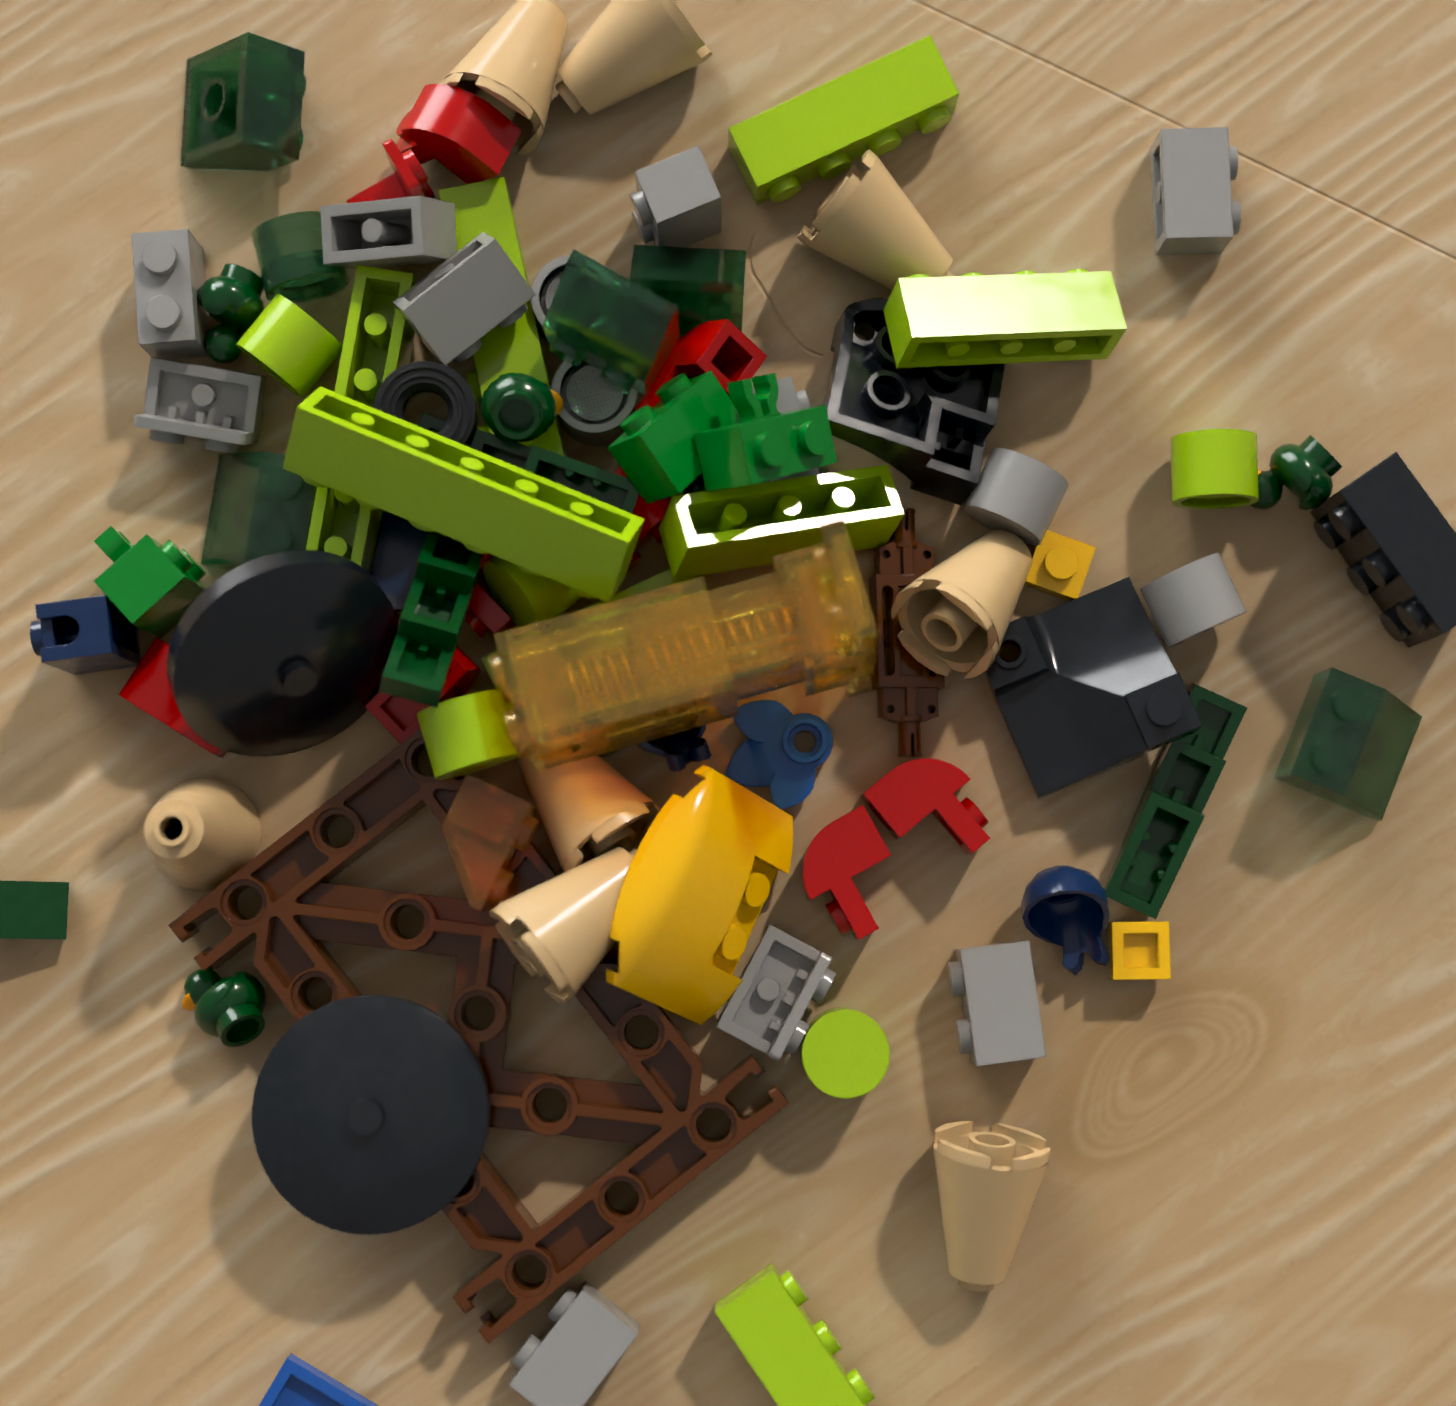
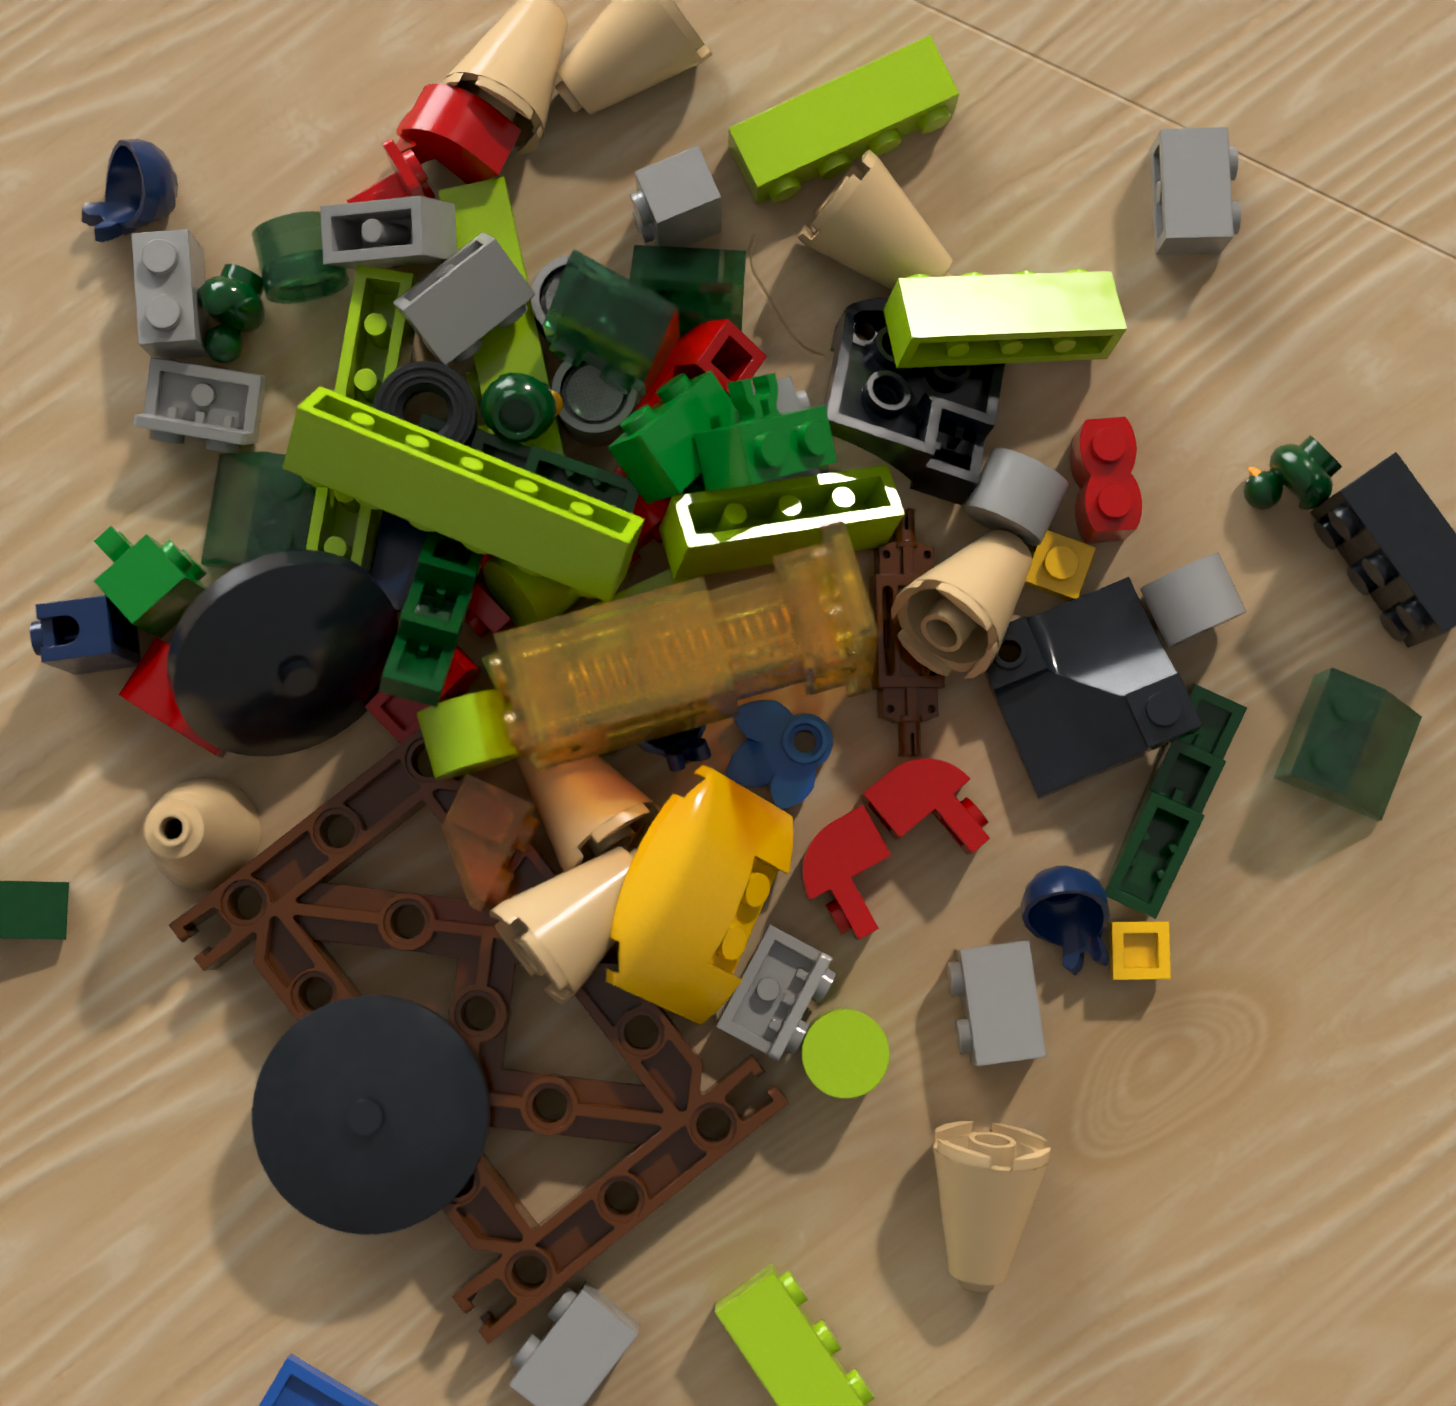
clear green slope [181,32,306,171] -> none
dark green animal [182,969,266,1047] -> none
lime piece [236,294,342,399] -> none
lime piece [1171,429,1259,510] -> none
none -> dark blue piece [81,139,178,242]
none -> red brick [1069,417,1142,544]

